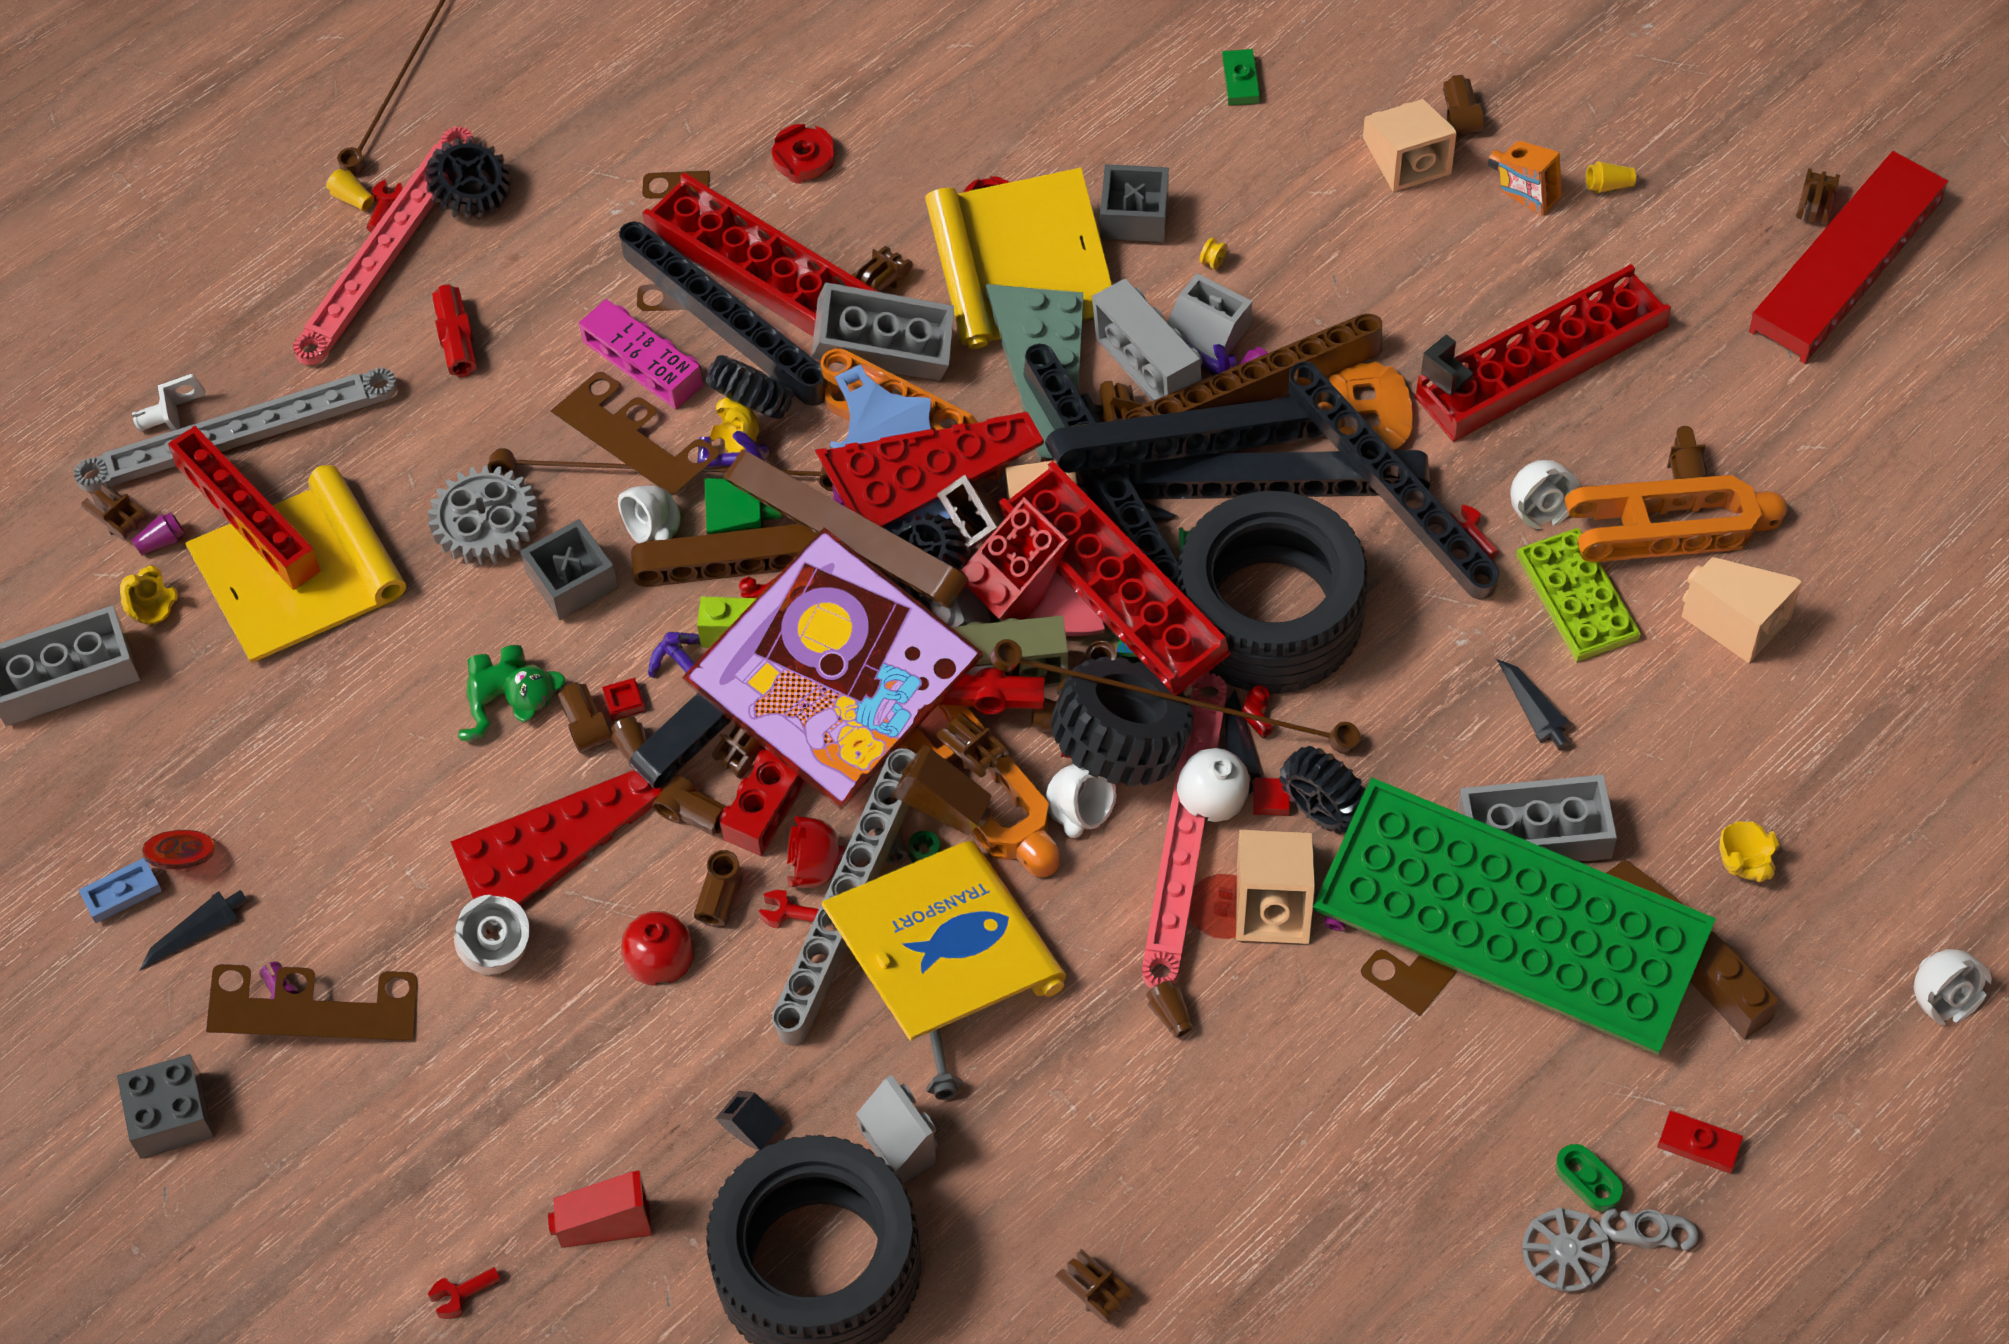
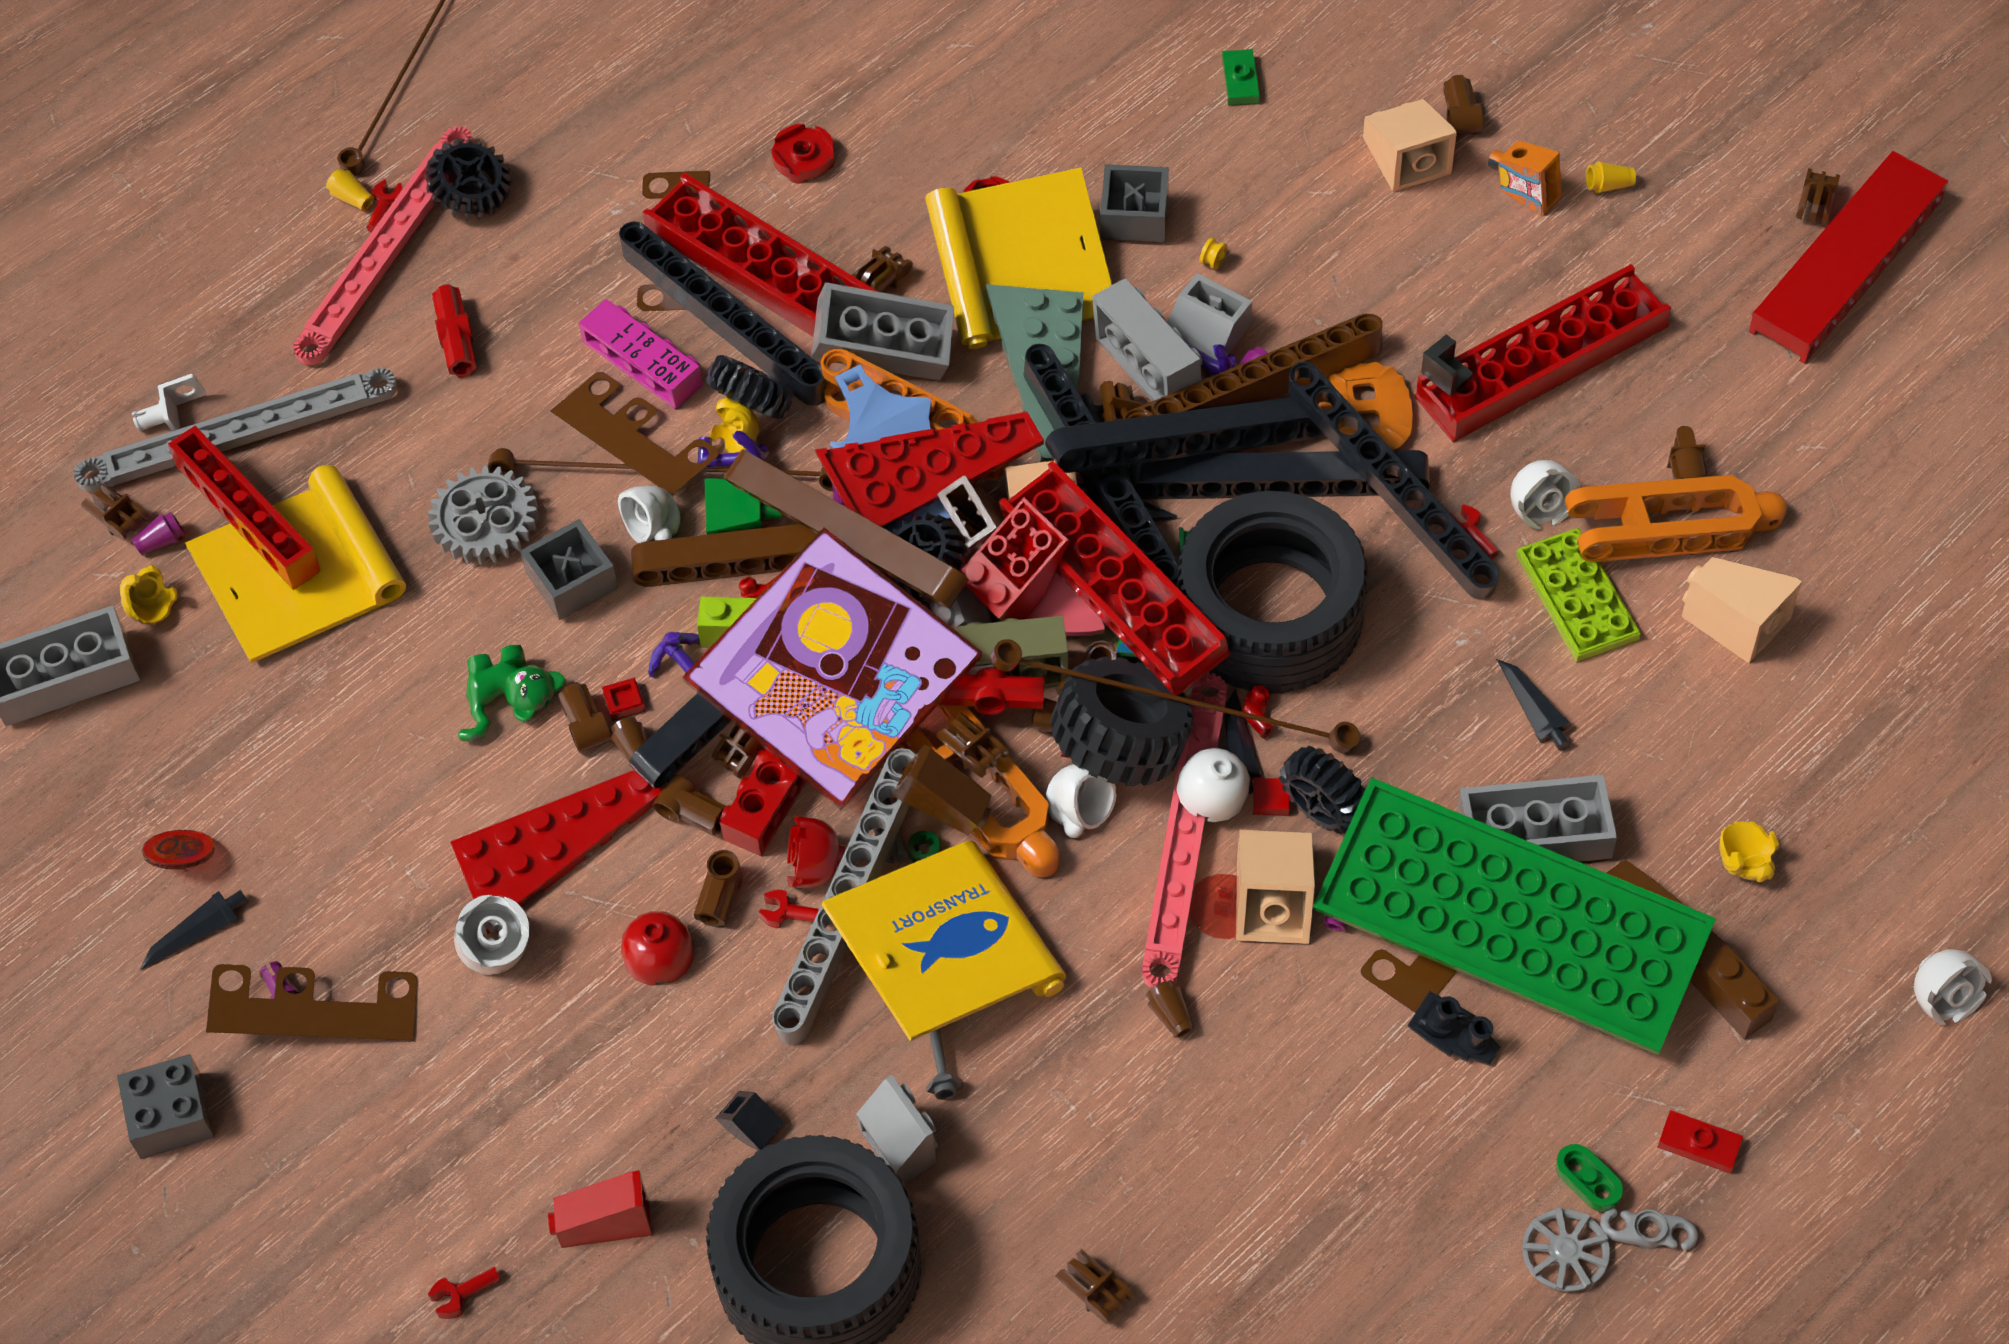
medium blue plate [79,857,162,923] -> none
none -> black connector [1407,991,1501,1066]

